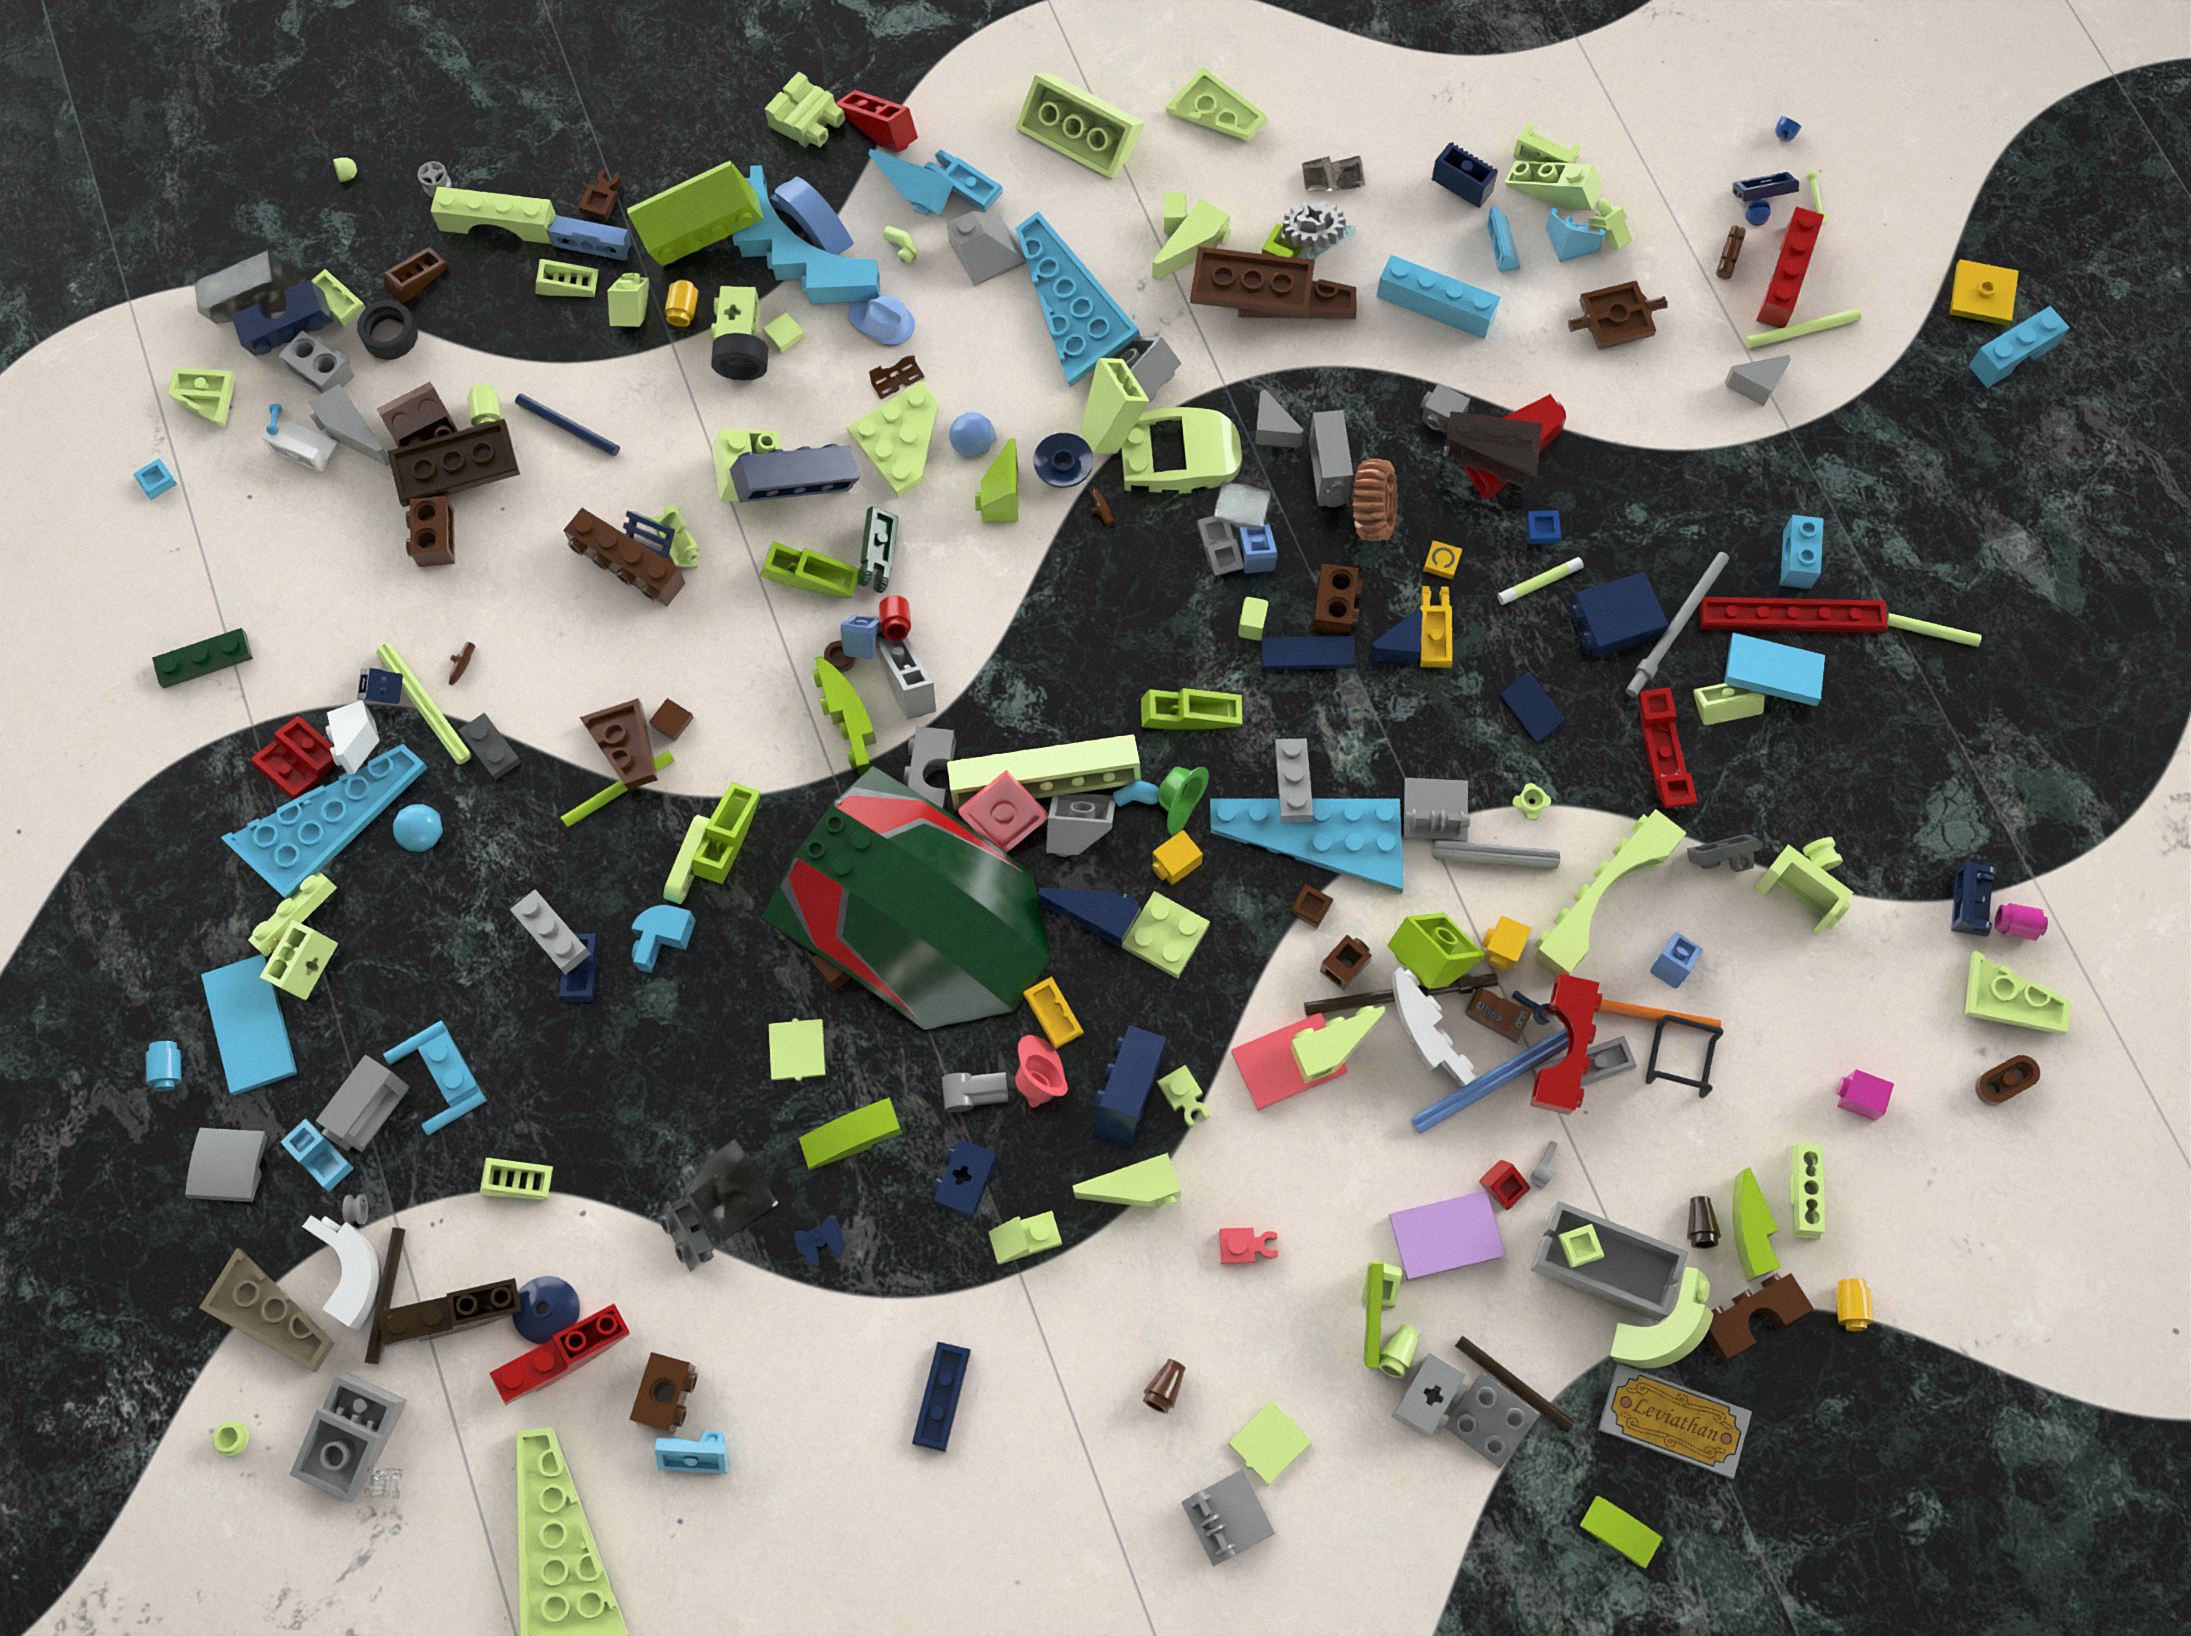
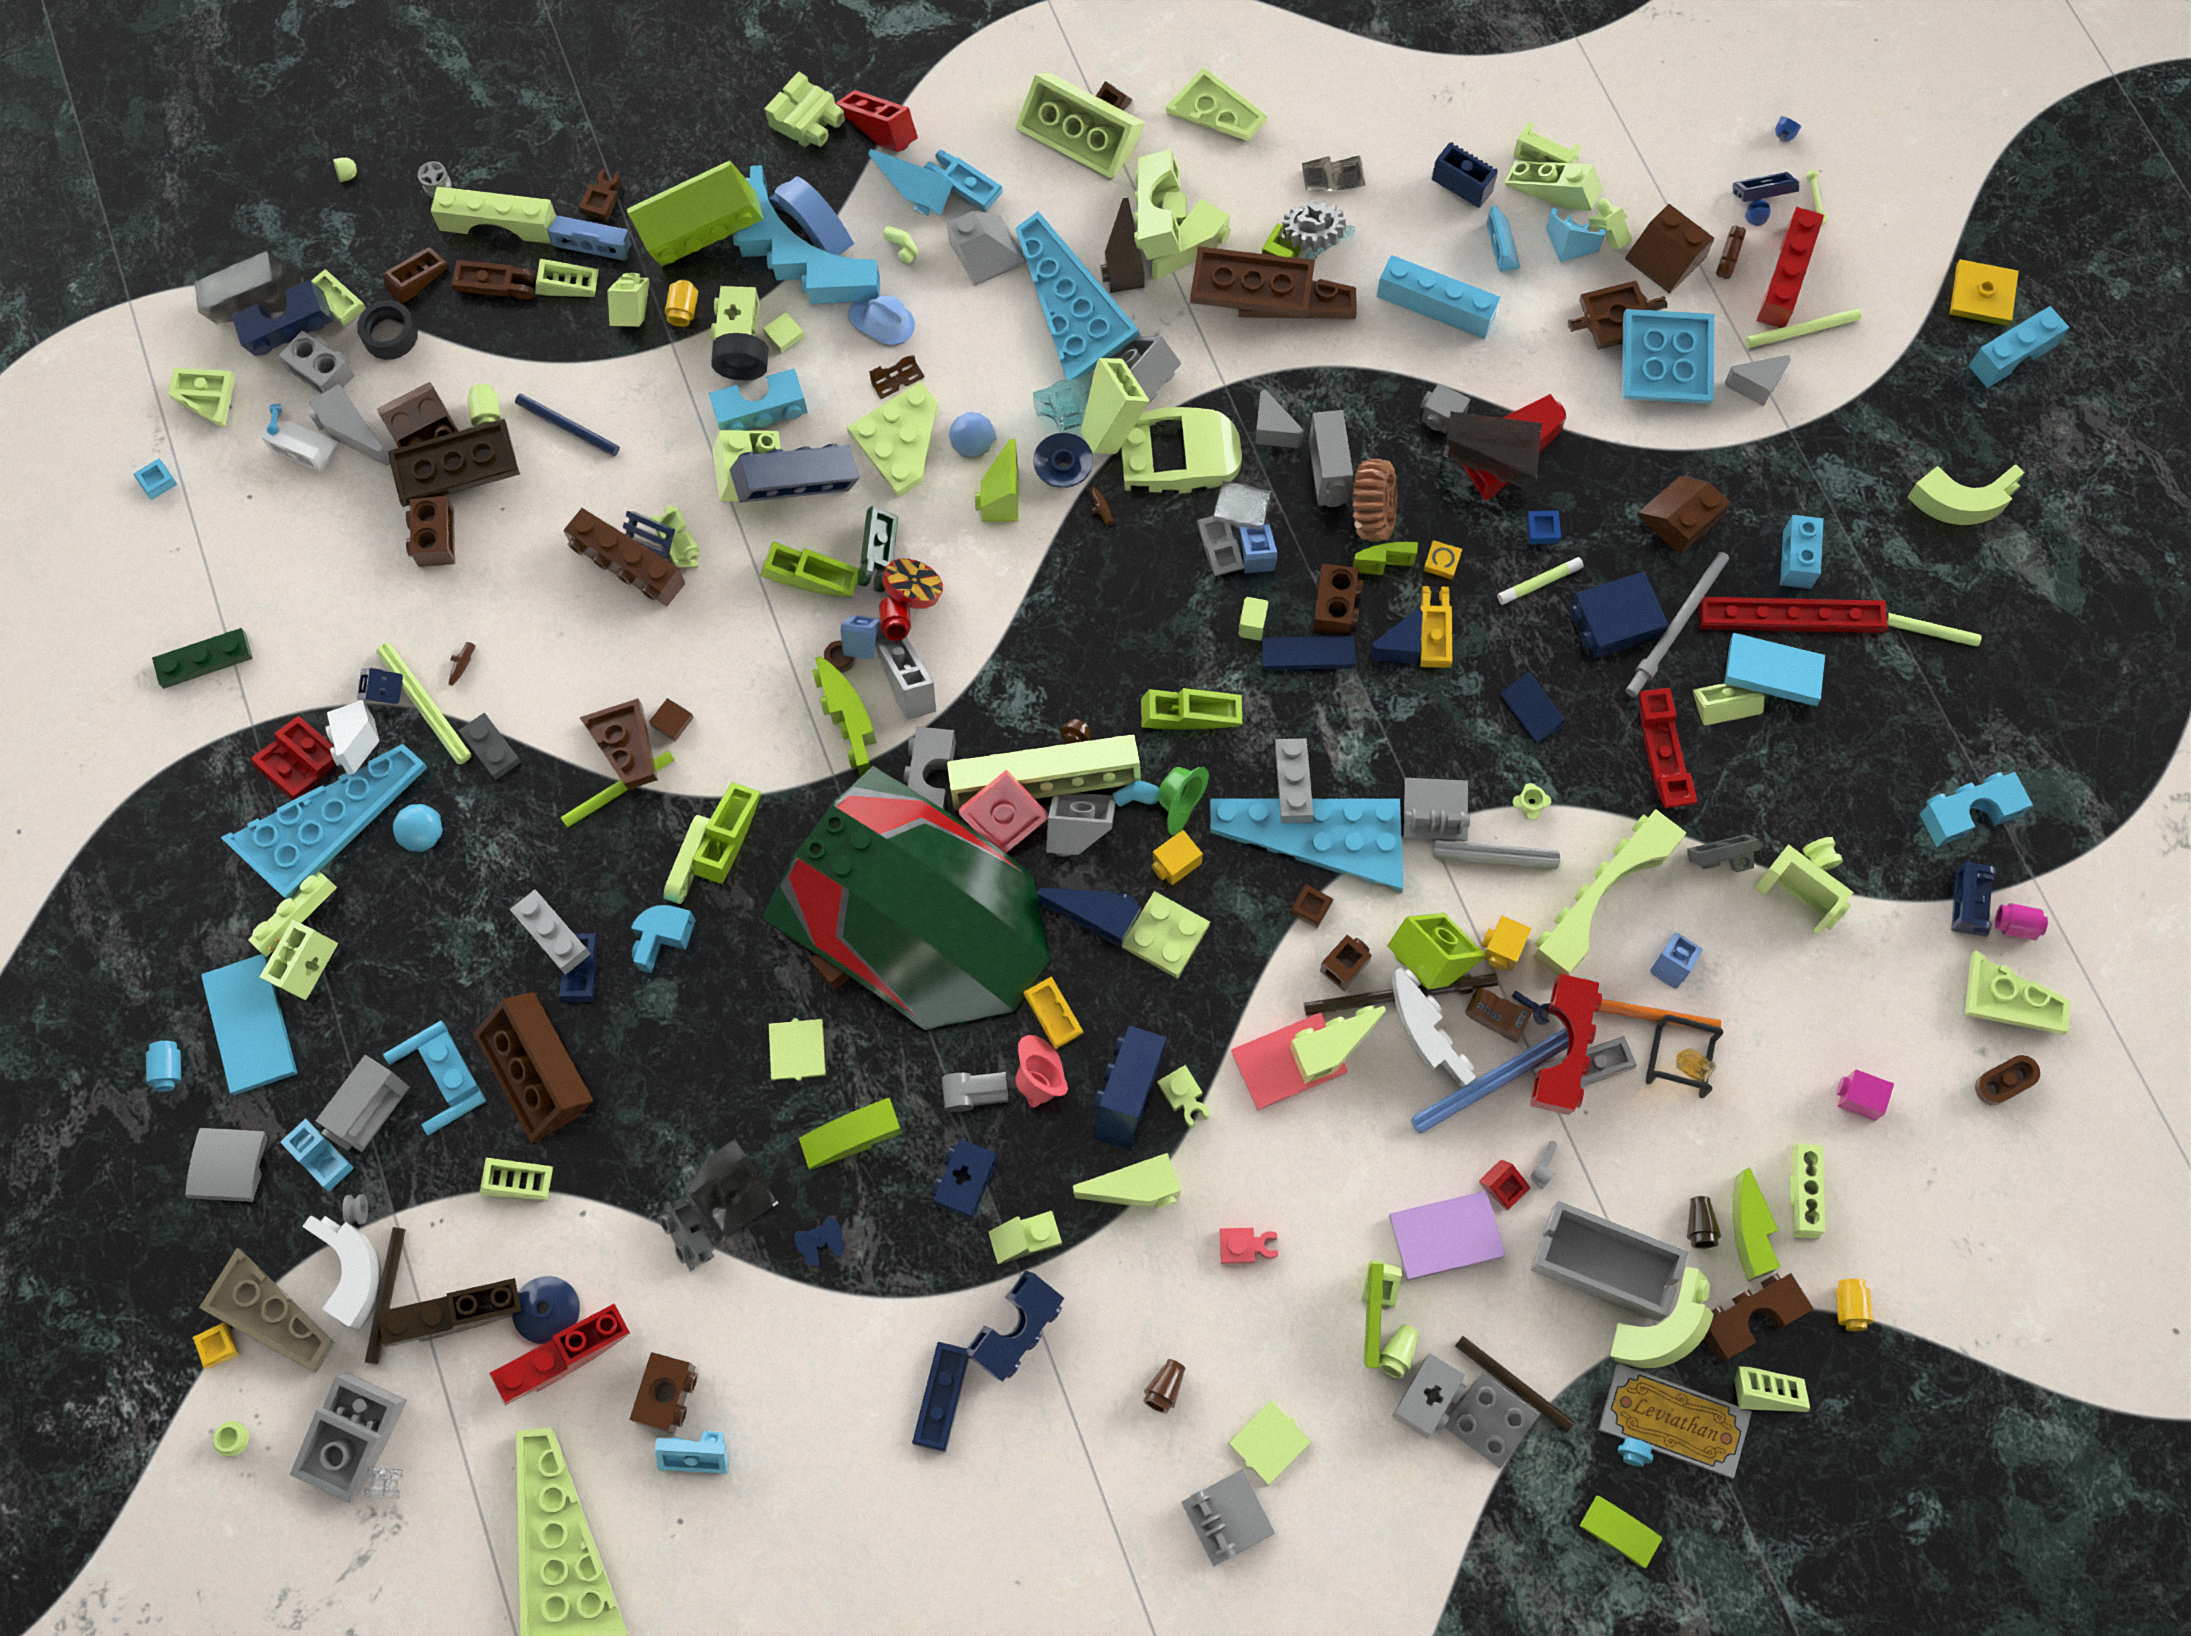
yellowish green tile [1558,1224,1605,1269] -> none
none -> yellow tile [193,1322,240,1369]
none -> reddish brown hinge [451,260,537,300]
none -> reddish brown slope [473,992,593,1143]
none -> medium azure arch [709,368,808,431]
none -> tile [882,558,943,609]
none -> dark blue arch [964,1271,1065,1382]
none -> clear light blue brick [1033,374,1092,432]
none -> reddish brown plate [1060,719,1091,744]
none -> reddish brown slope [1096,81,1133,111]
none -> dark brown slope [1100,198,1145,293]
none -> yellowish green arch [1134,149,1181,260]
none -> lime slope [1353,542,1418,575]
none -> medium azure plate [1618,1438,1653,1467]
none -> medium azure plate [1622,309,1715,404]
none -> reddish brown slope [1625,204,1715,294]
none -> reddish brown slope [1637,476,1731,555]
none -> clear yellow slope [1676,1048,1717,1083]
none -> yellowish green slope [1734,1366,1810,1412]
none -> yellowish green arch [1907,464,2025,525]
none -> medium azure arch [1919,772,2033,848]

